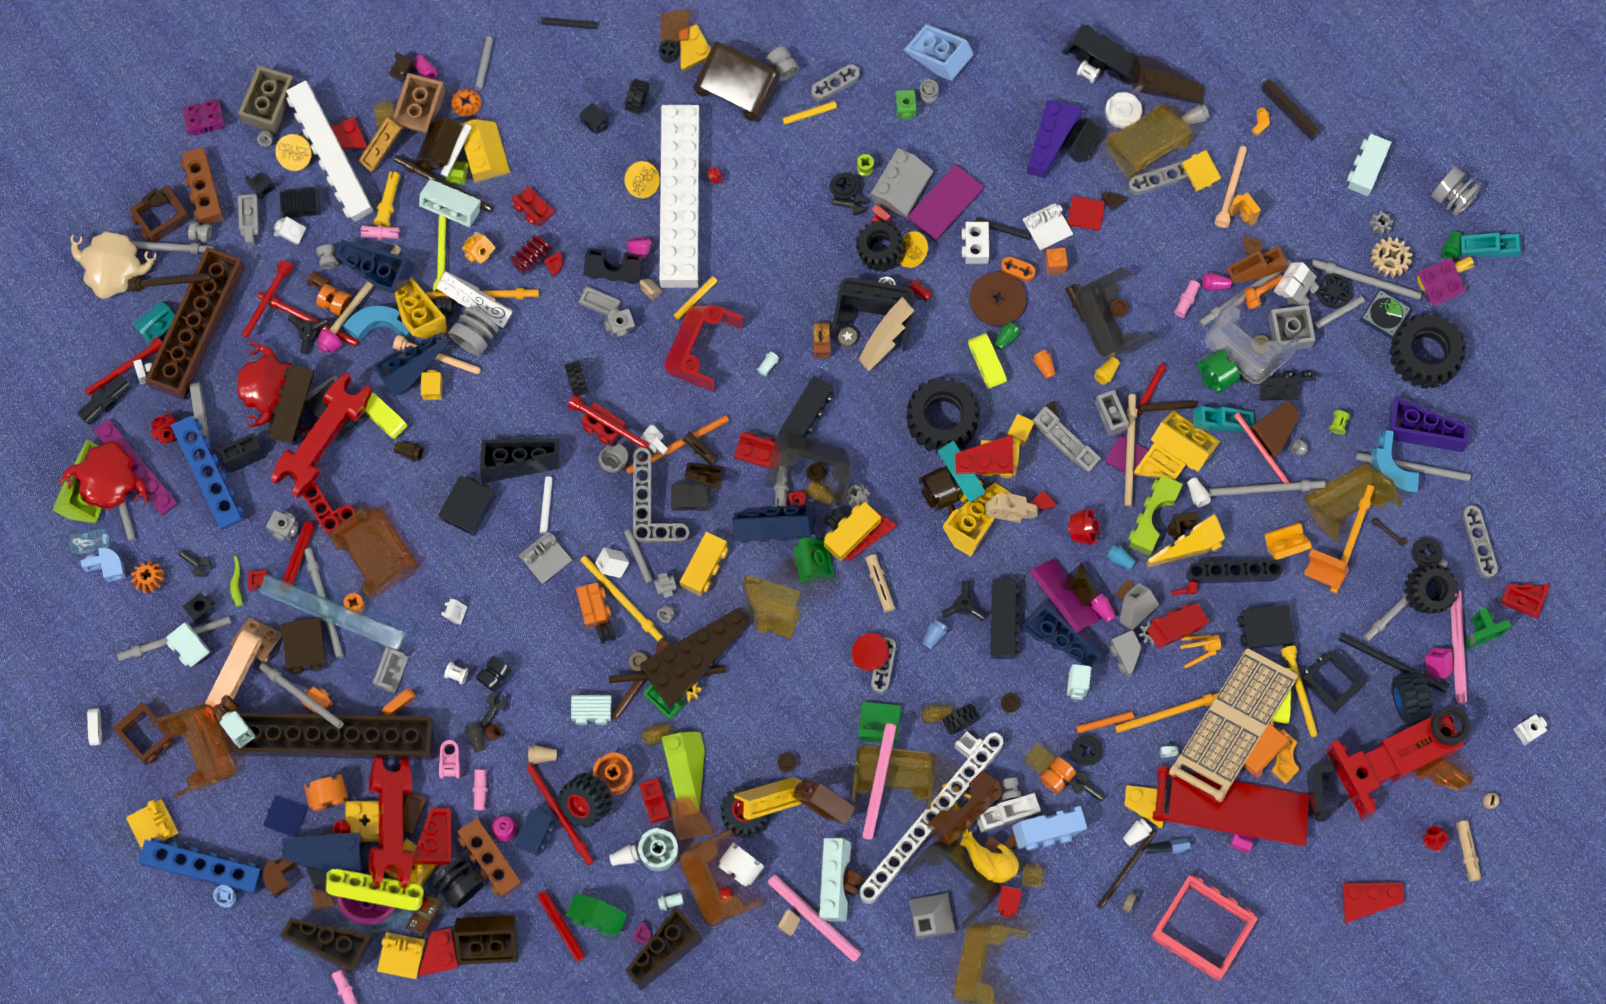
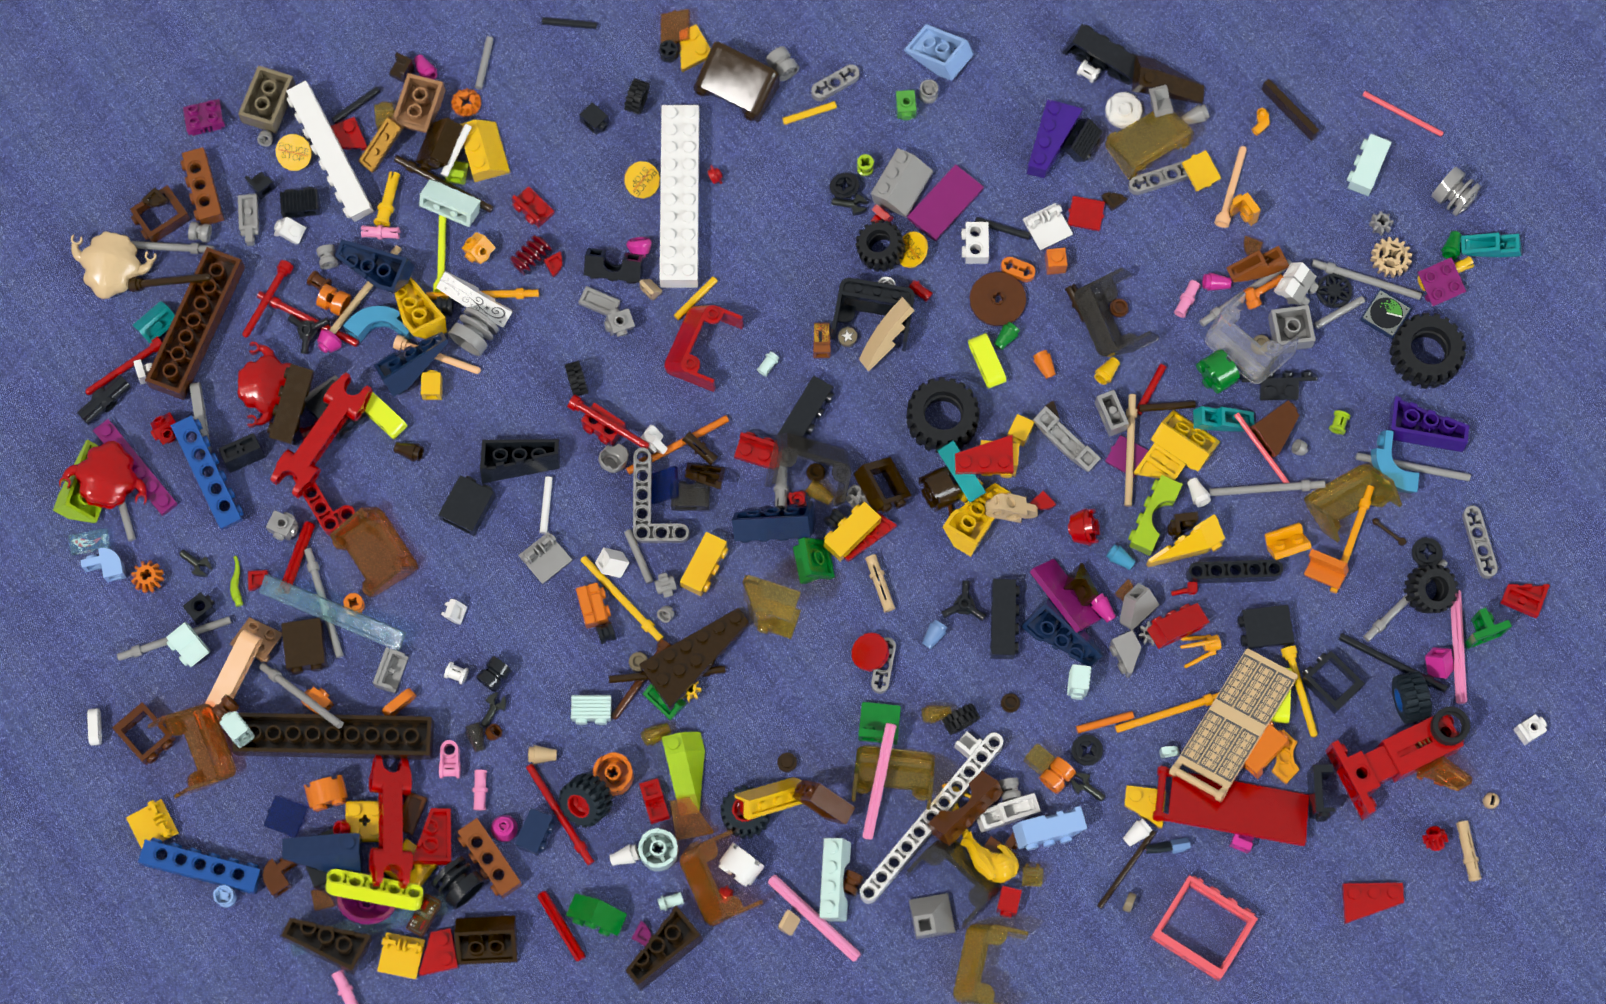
none -> black bar [332,86,381,124]
none -> clear blue piece [652,466,680,505]
none -> dark brown window [853,457,912,513]
none -> light grey panel [1149,85,1173,117]
none -> coral axle [1362,91,1444,137]

